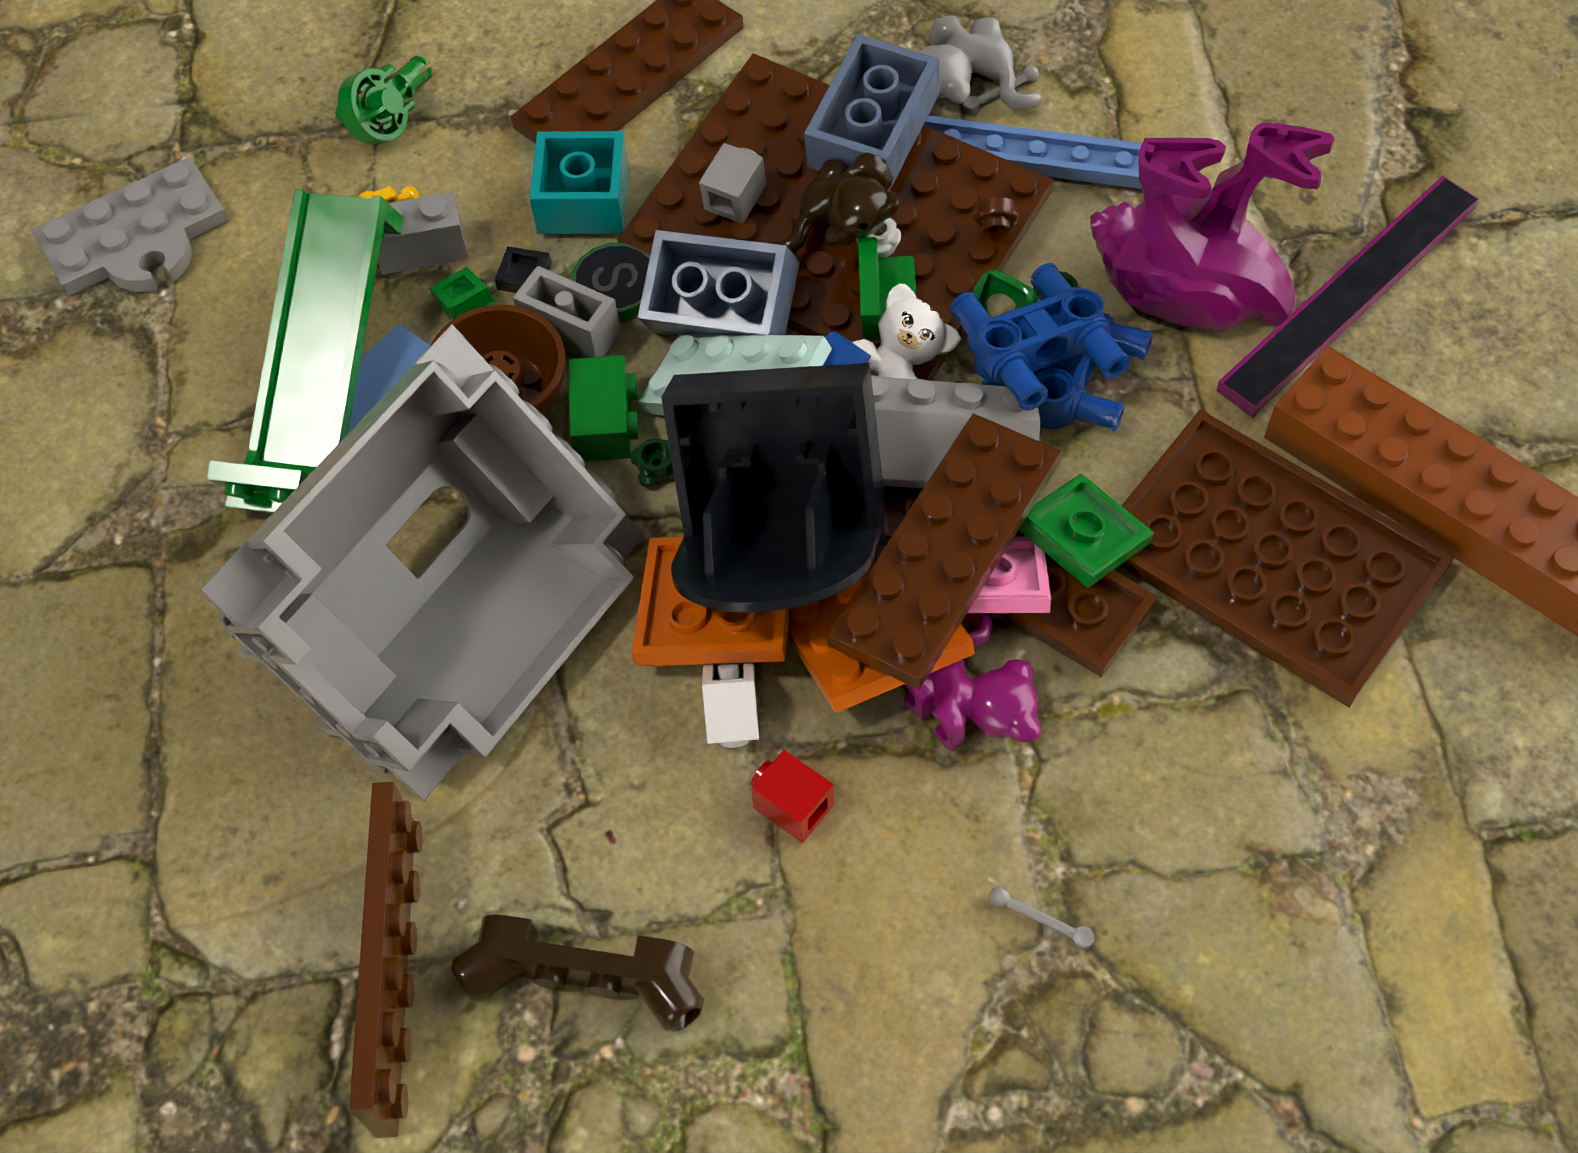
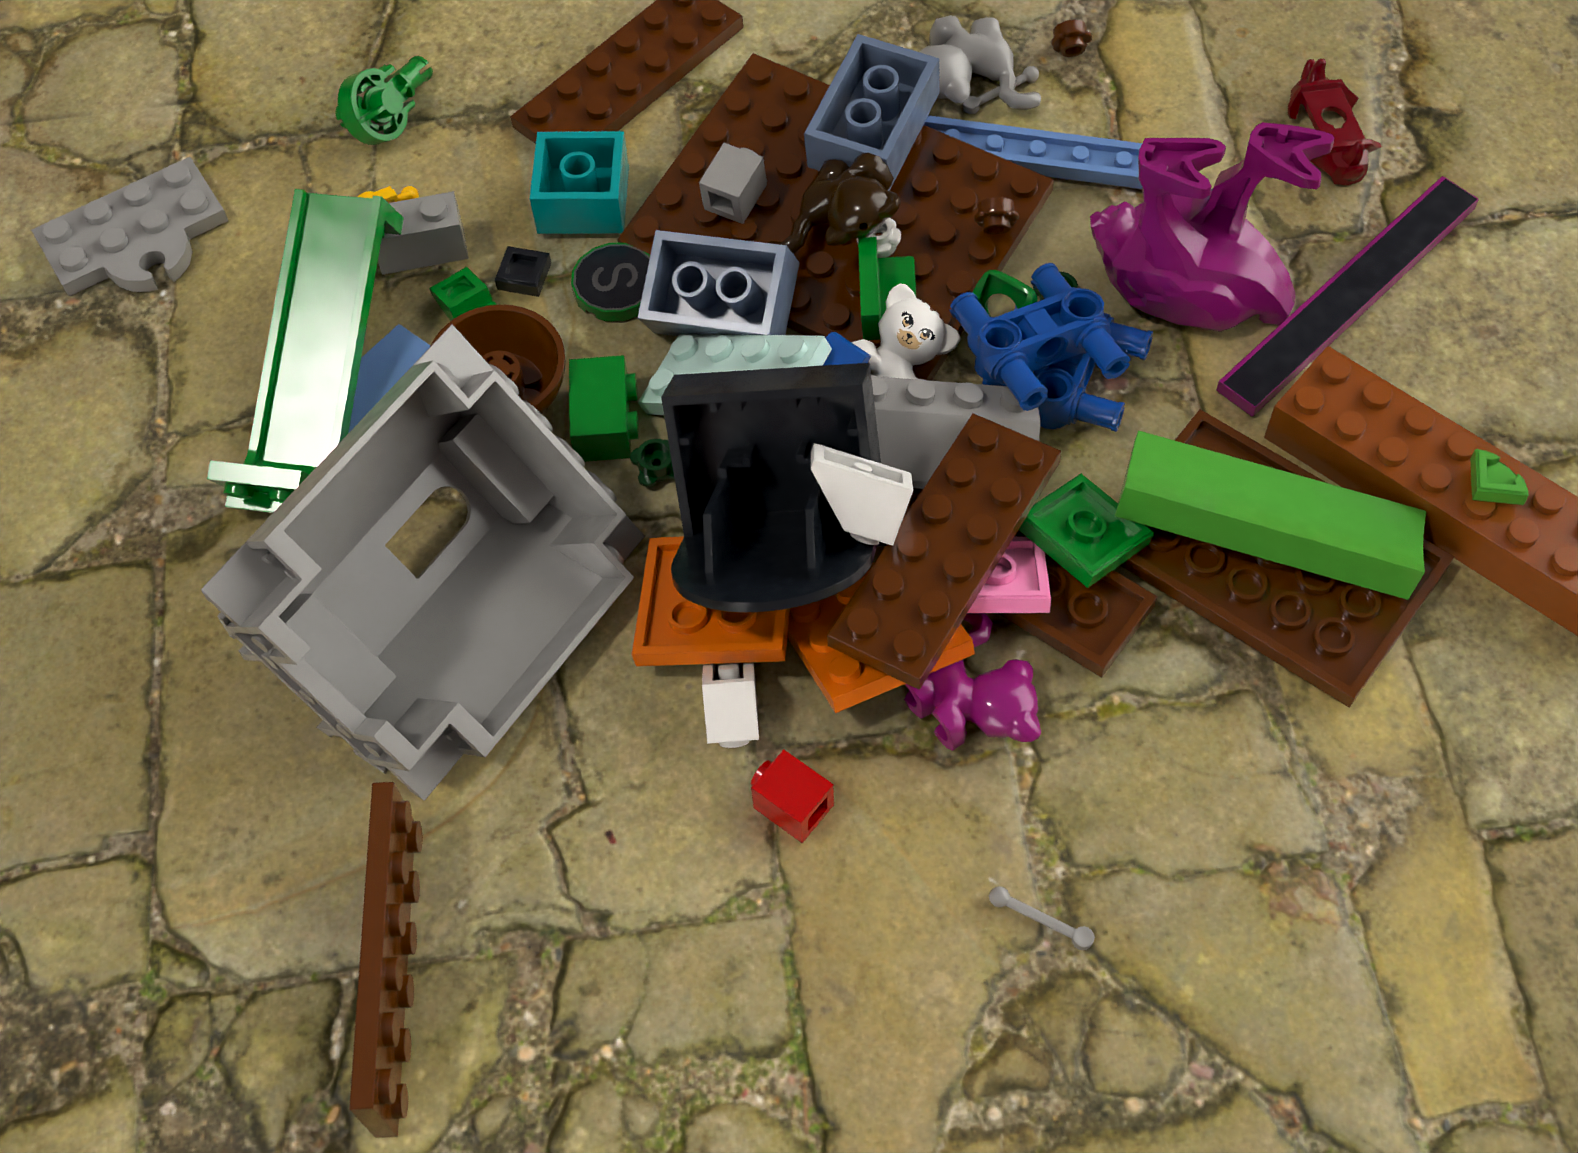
dark brown plate [451,914,704,1032] -> none
light grey brick [513,266,621,358] -> none
none -> white slope [811,443,913,546]
none -> reddish brown plate [1051,20,1092,57]
none -> bright green arch [1115,430,1426,600]
none -> dark red piece [1288,58,1382,185]
none -> bright green tile [1470,449,1529,505]

